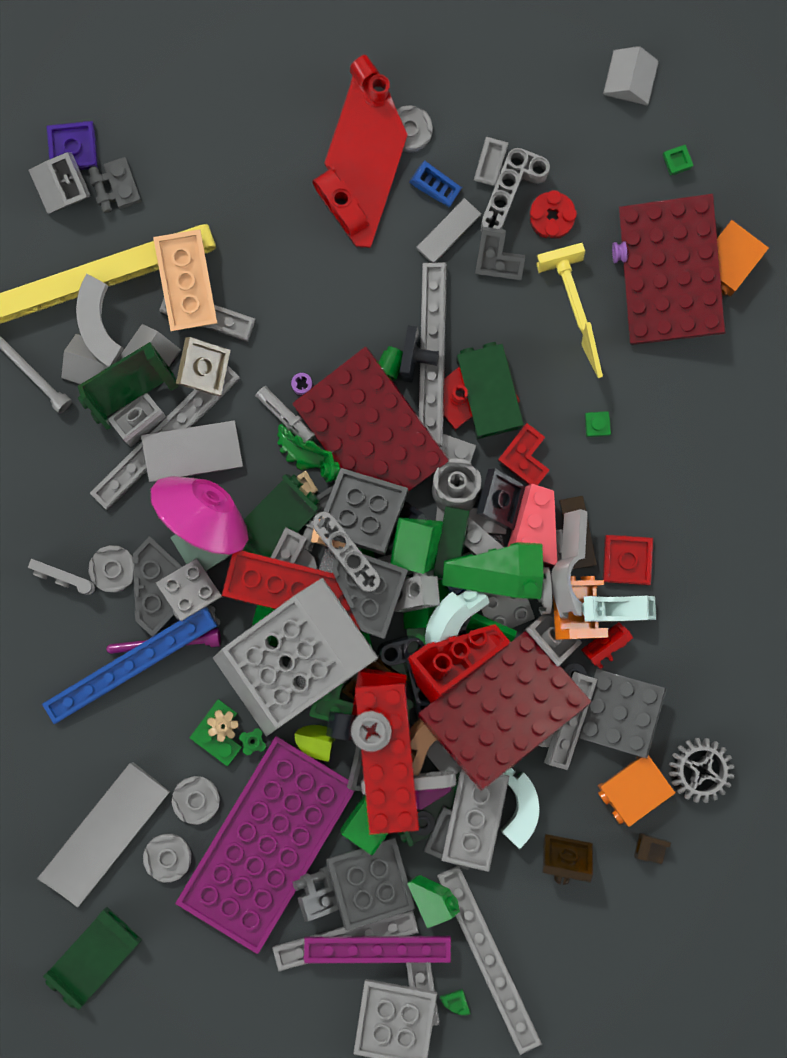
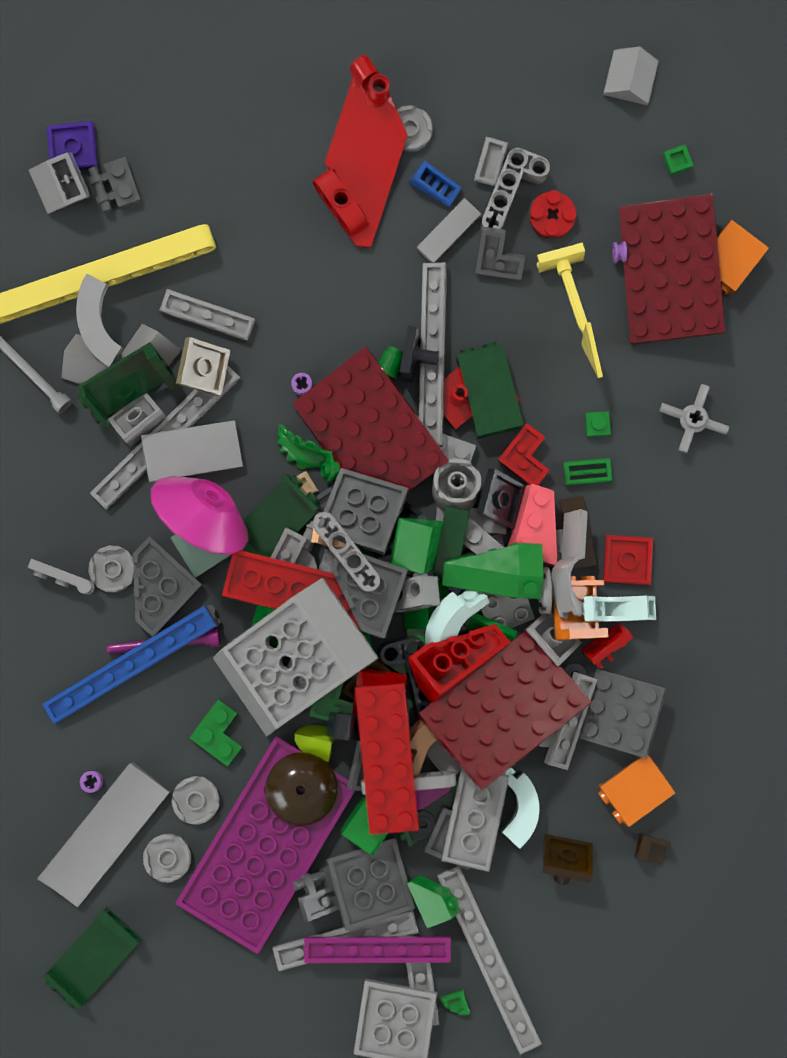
light nougat plate [153,229,218,332] -> none
light grey hinge [156,559,222,621] -> none
tan plant [207,710,239,742] -> none
green plate [239,728,266,755] -> none
light grey pin [255,386,315,442] -> none
light grey gear [351,711,391,751] -> none
light grey gear [669,738,734,803] -> none
none -> medium lavender bush [80,771,104,793]
none -> dark brown dish [265,752,338,826]
none -> green tile [563,458,613,486]
none -> light grey bar [659,384,729,453]

